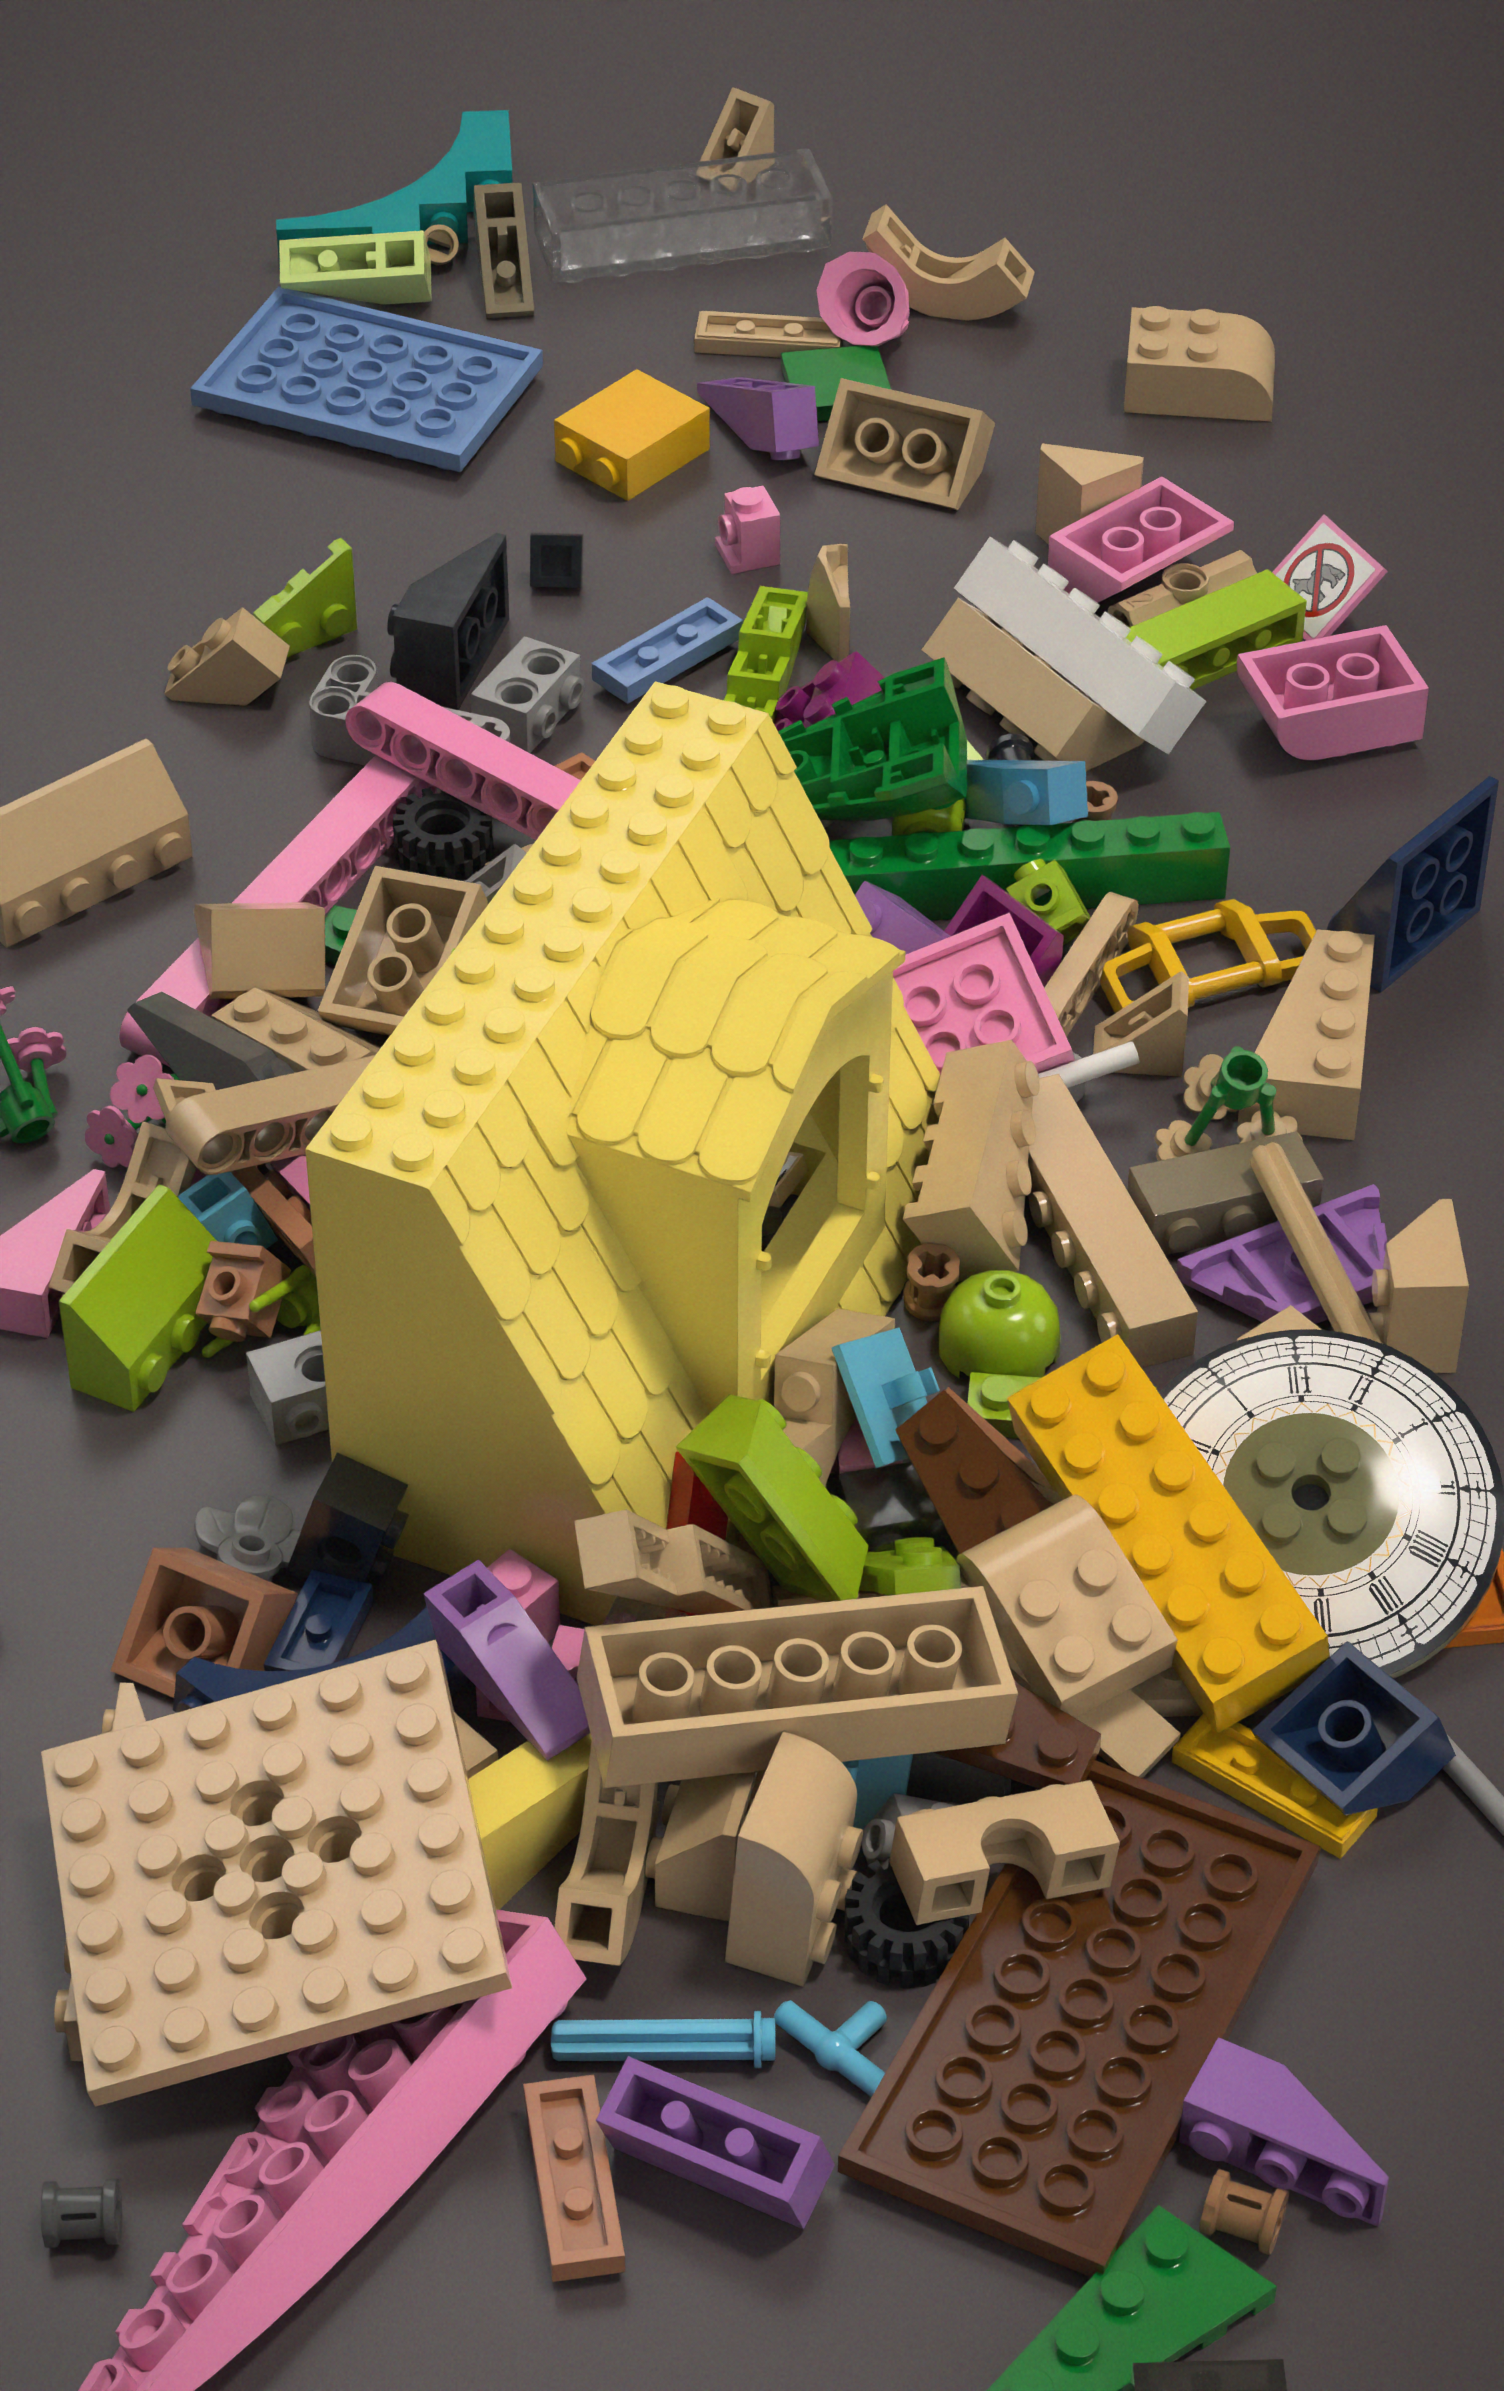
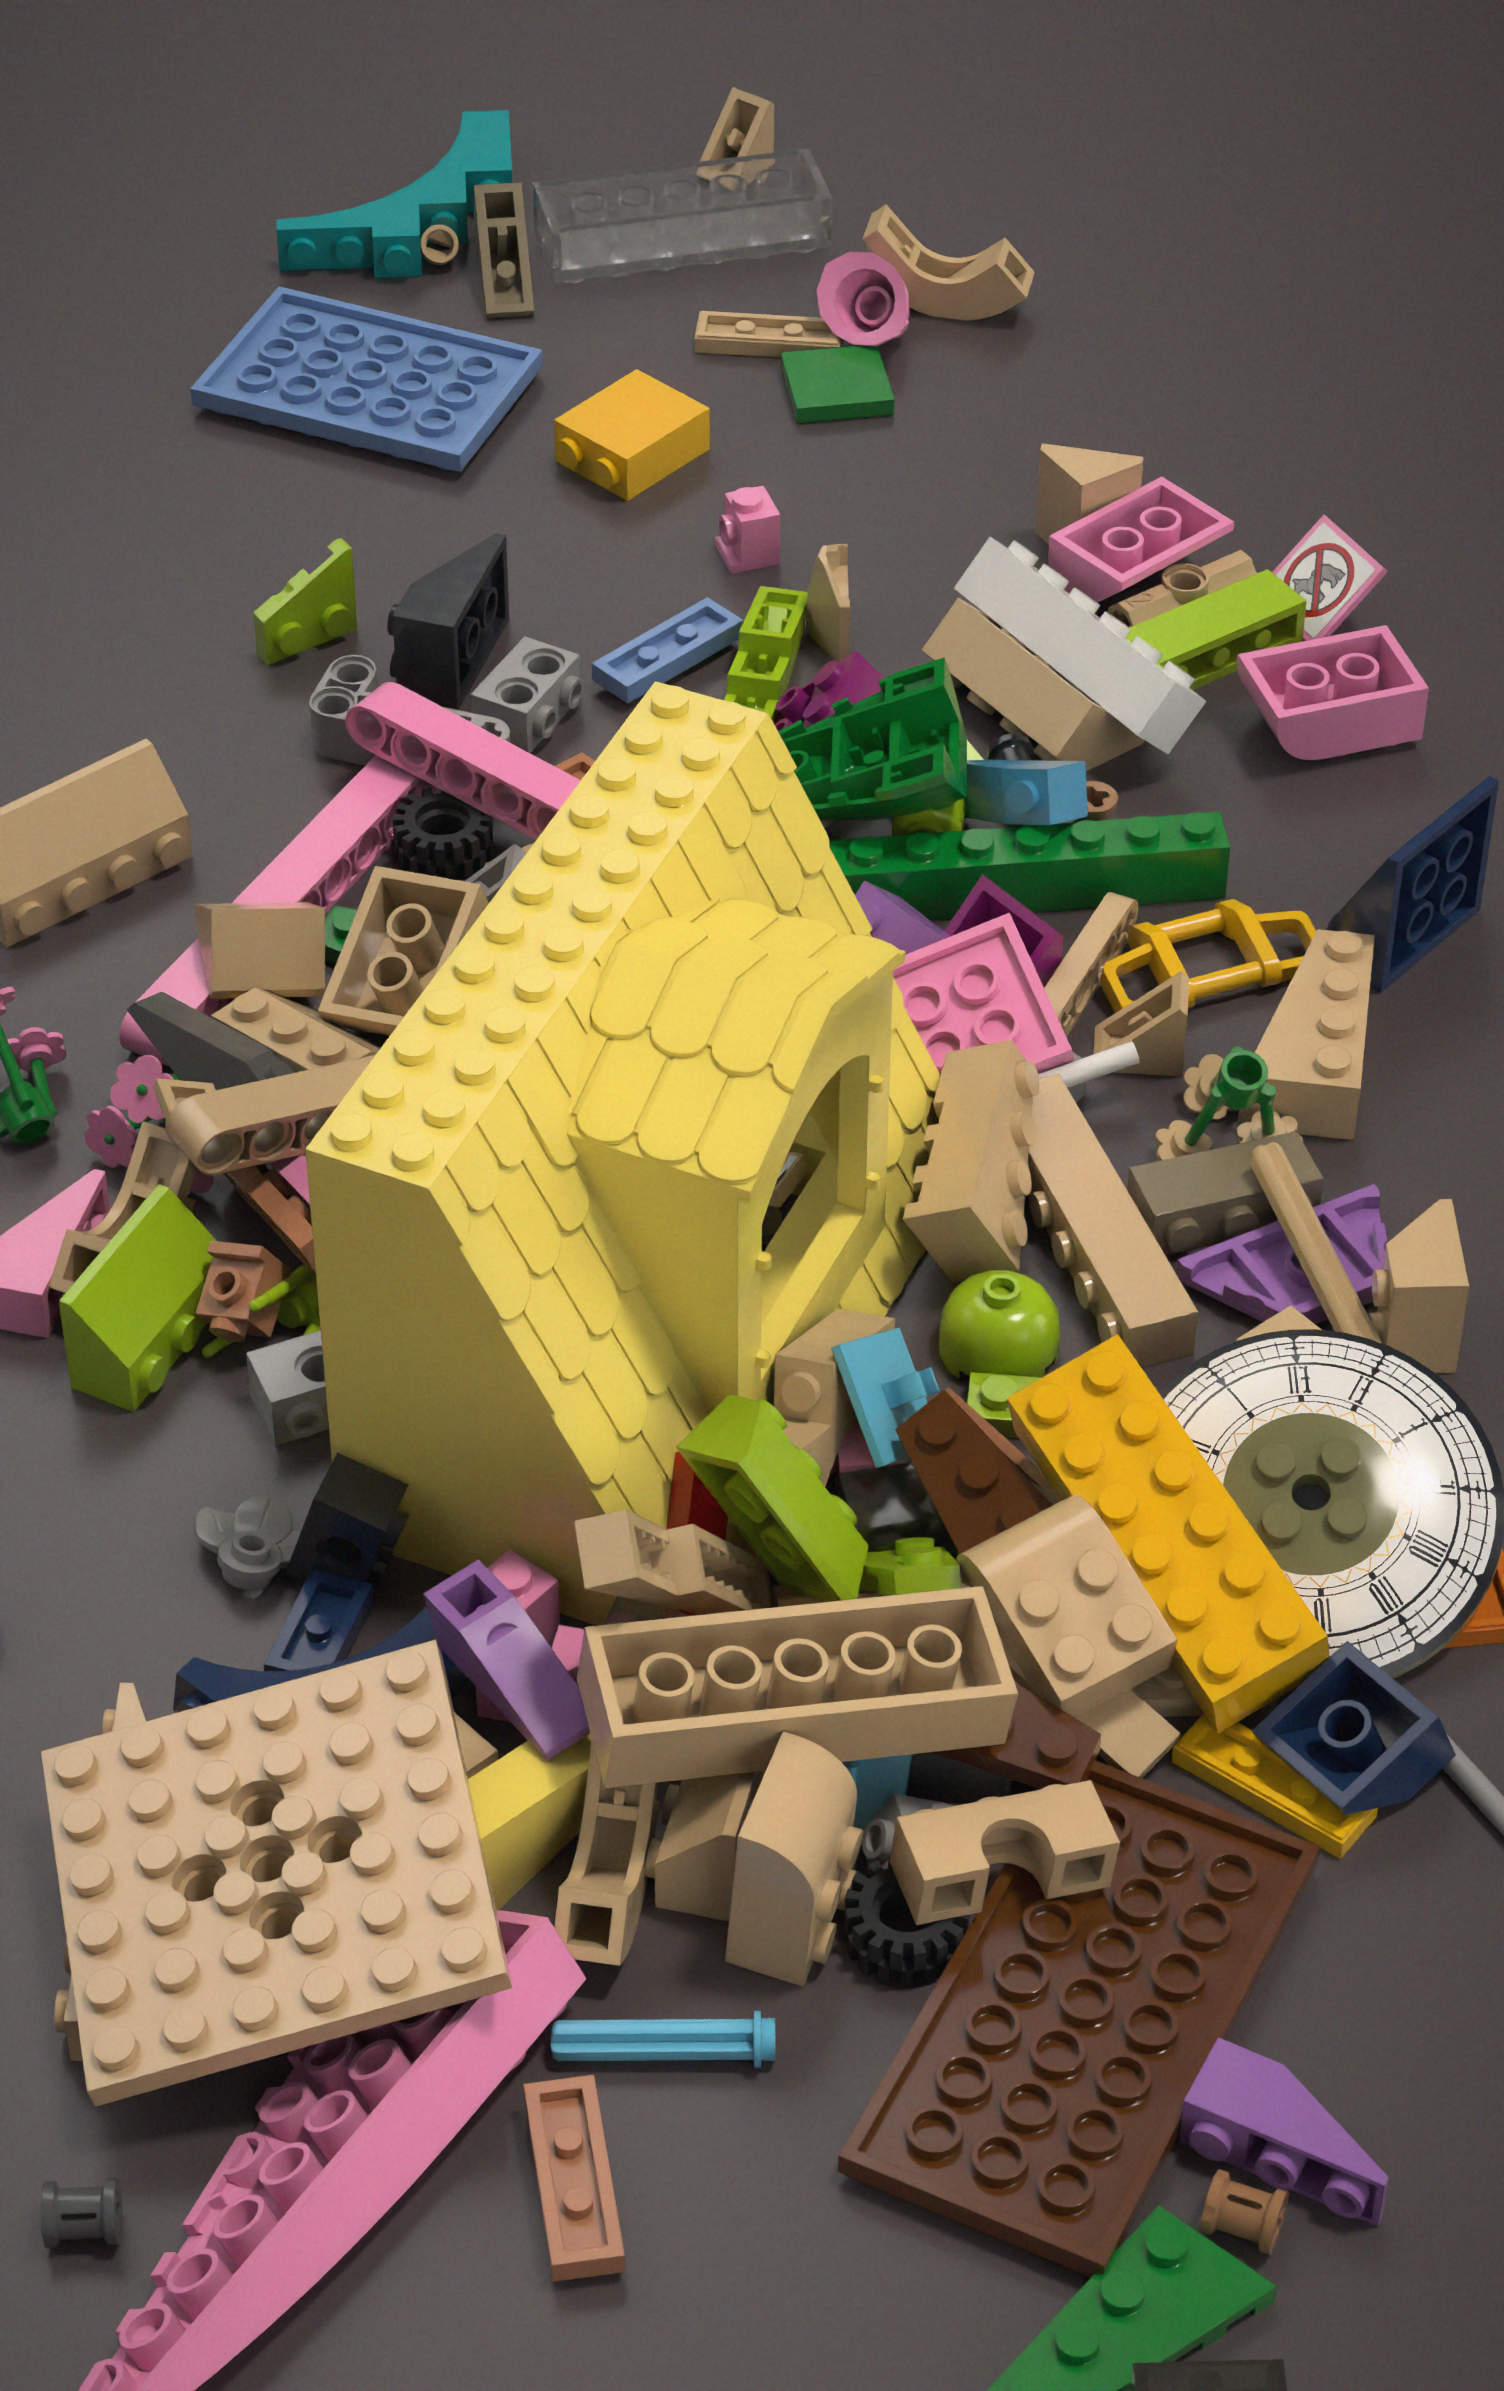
nougat slope [110,1548,298,1698] -> none
tan slope [164,607,290,706] -> none
medium azure brick [177,1172,278,1249] -> none
yellowish green slope [279,231,432,305] -> none
black tile [530,533,584,588] -> none
medium lavender brick [596,2056,835,2230] -> none
medium lavender slope [697,377,819,460] -> none
medium azure piece [774,2000,887,2097] -> none
tan slope [814,378,995,510] -> none
medium nougat bush [903,1243,960,1321] -> none
lime brick [1006,859,1091,945] -> none
tan brick [1124,306,1275,422] -> none

